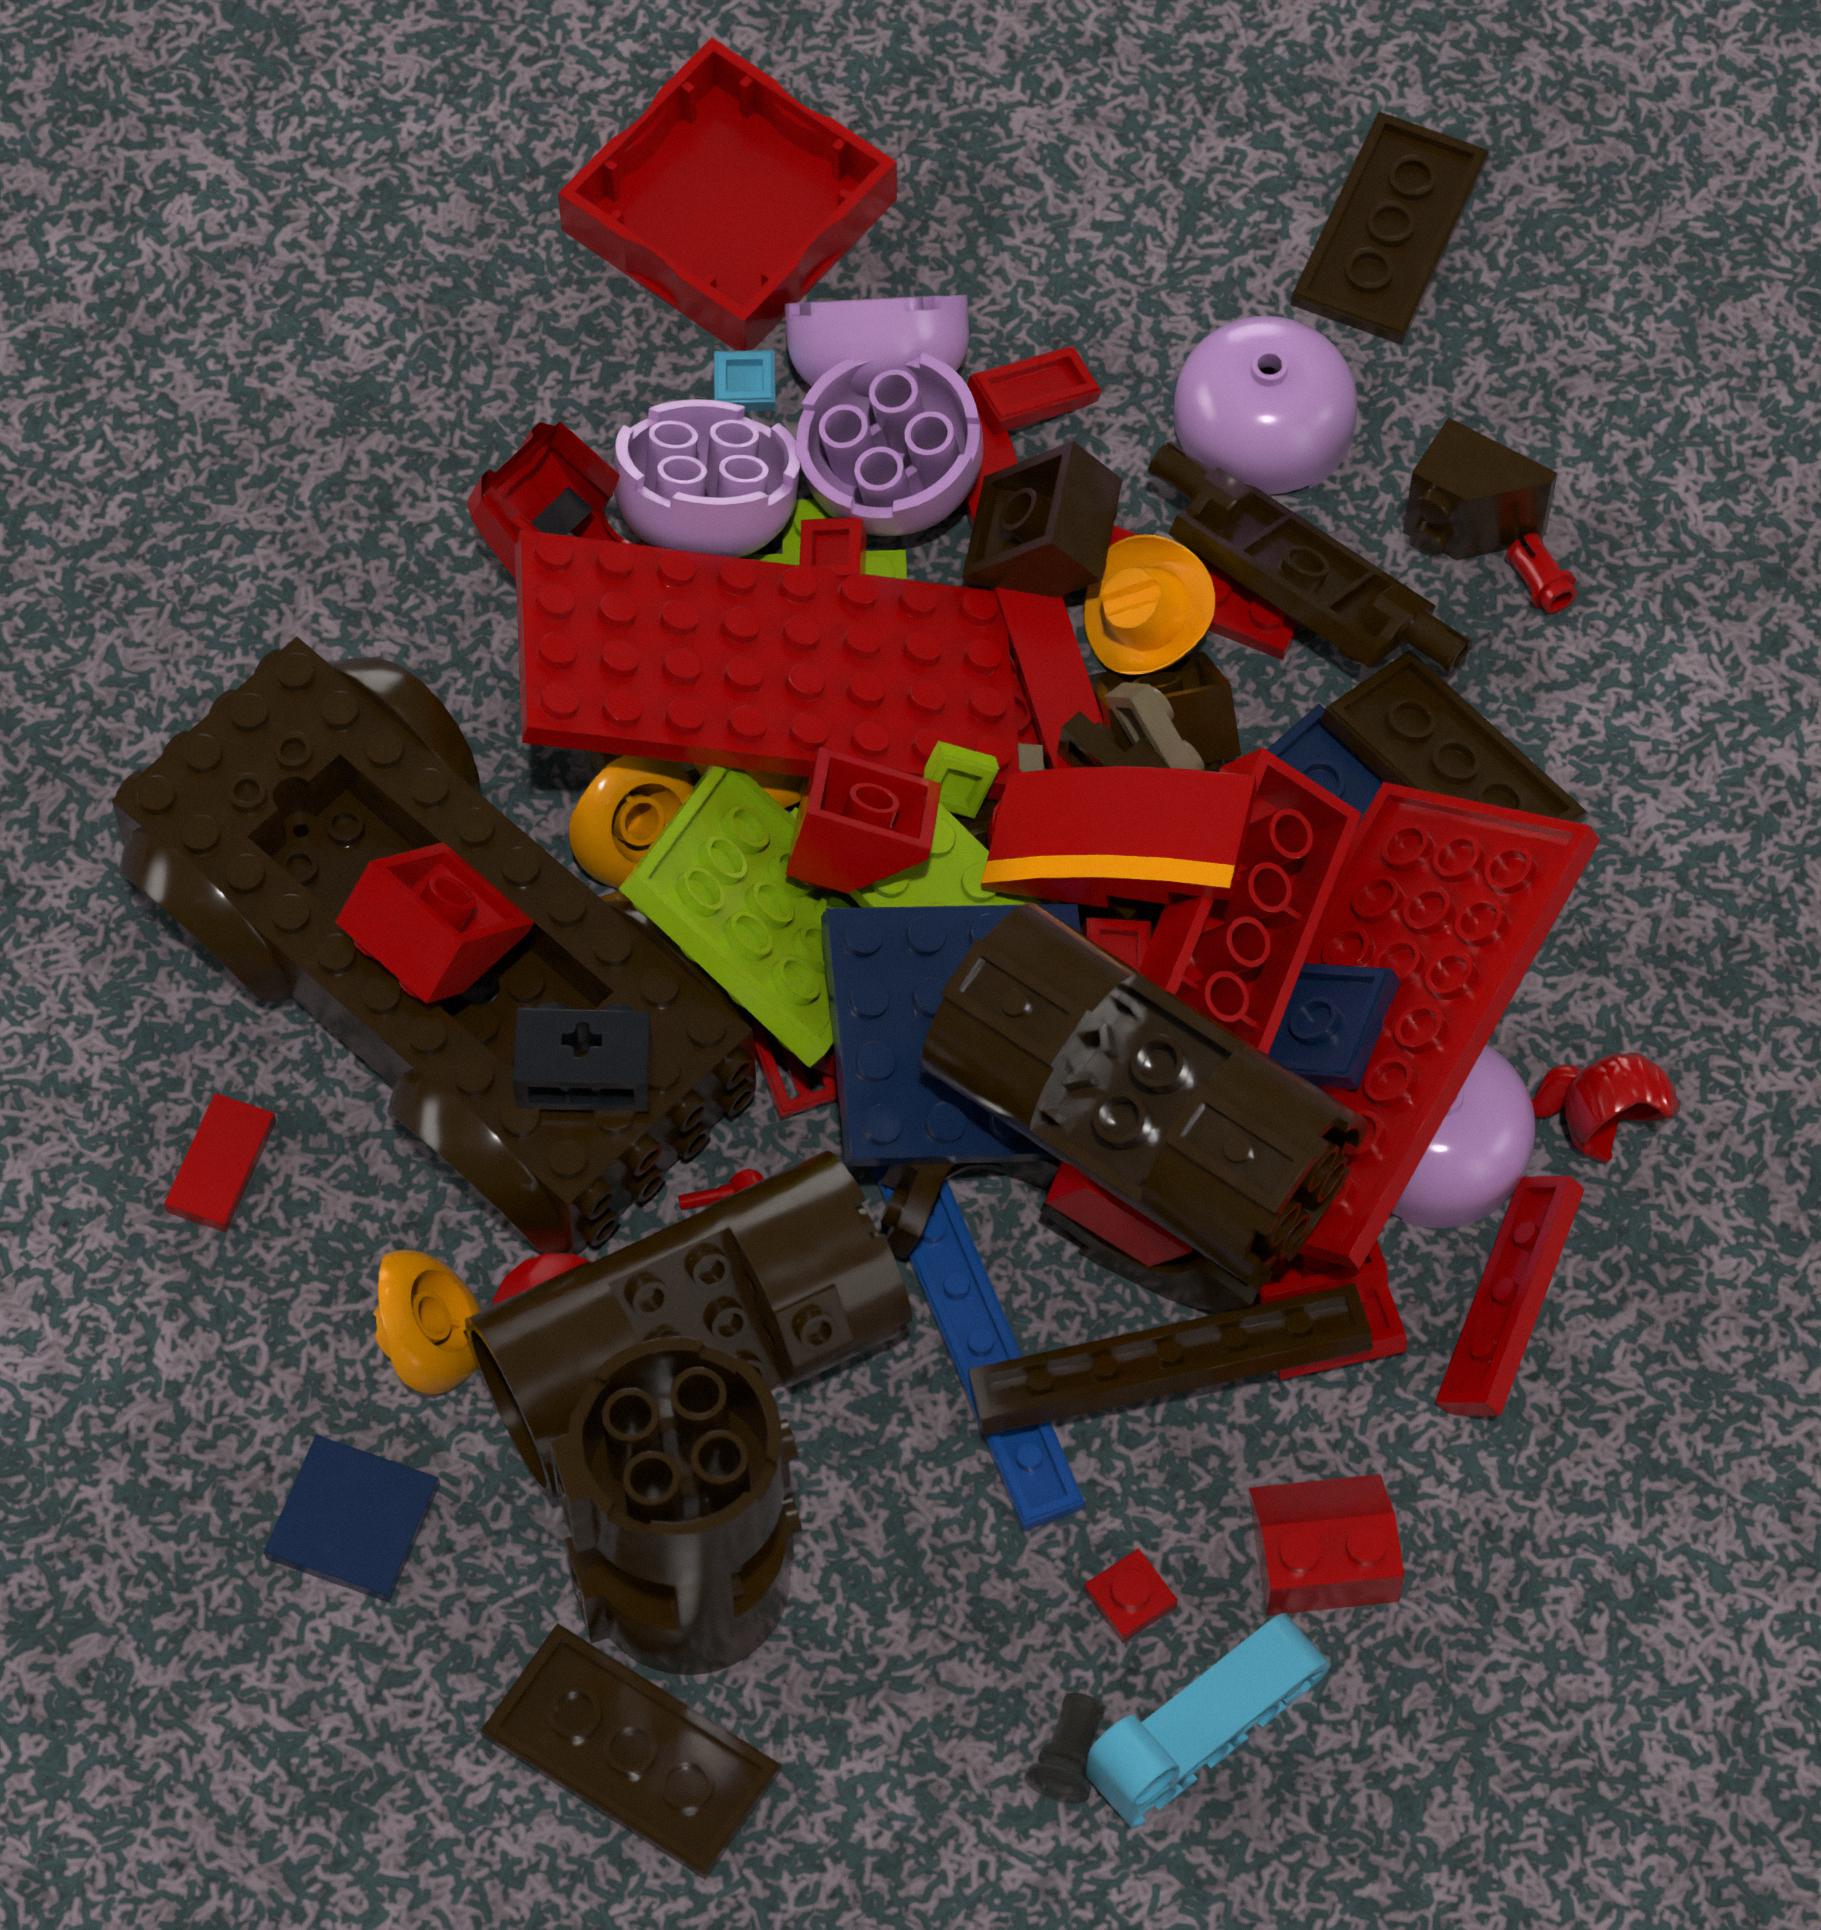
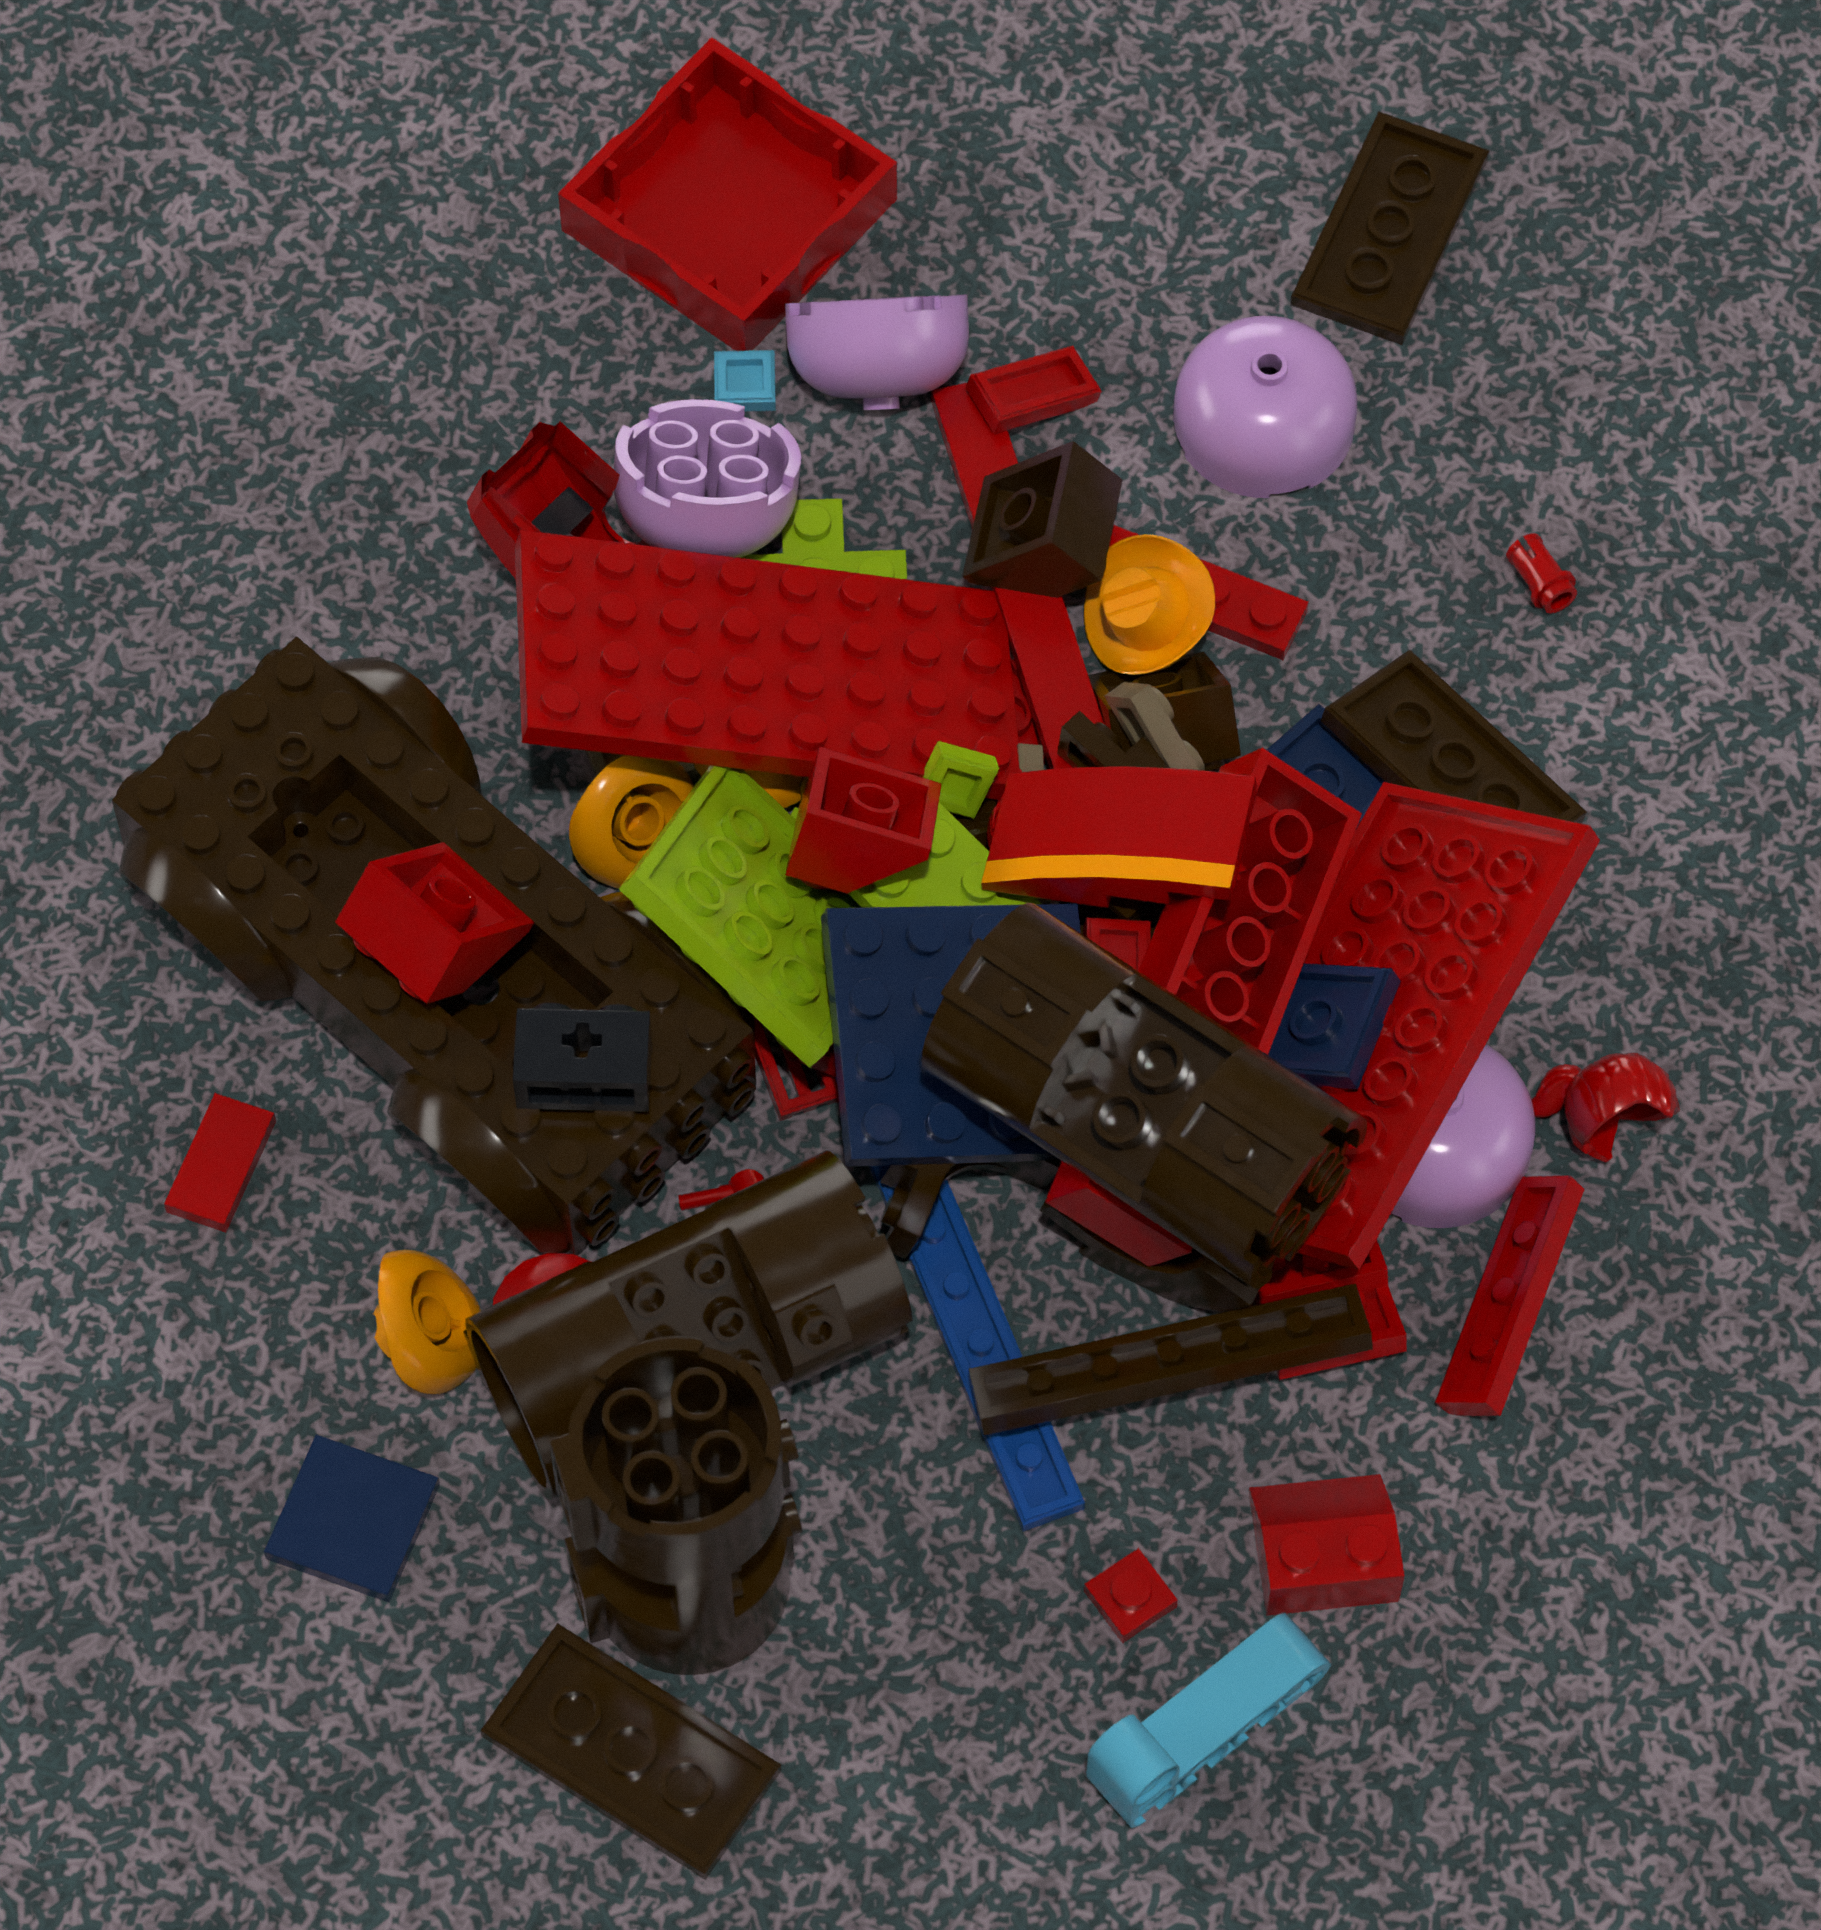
lavender cylinder [794,352,984,536] -> none
red plate [799,517,867,577] -> none
clear smoke pin [1025,1693,1105,1804] -> none
dark brown plate [1148,441,1473,672] -> none
dark brown slope [1403,417,1558,560] -> none

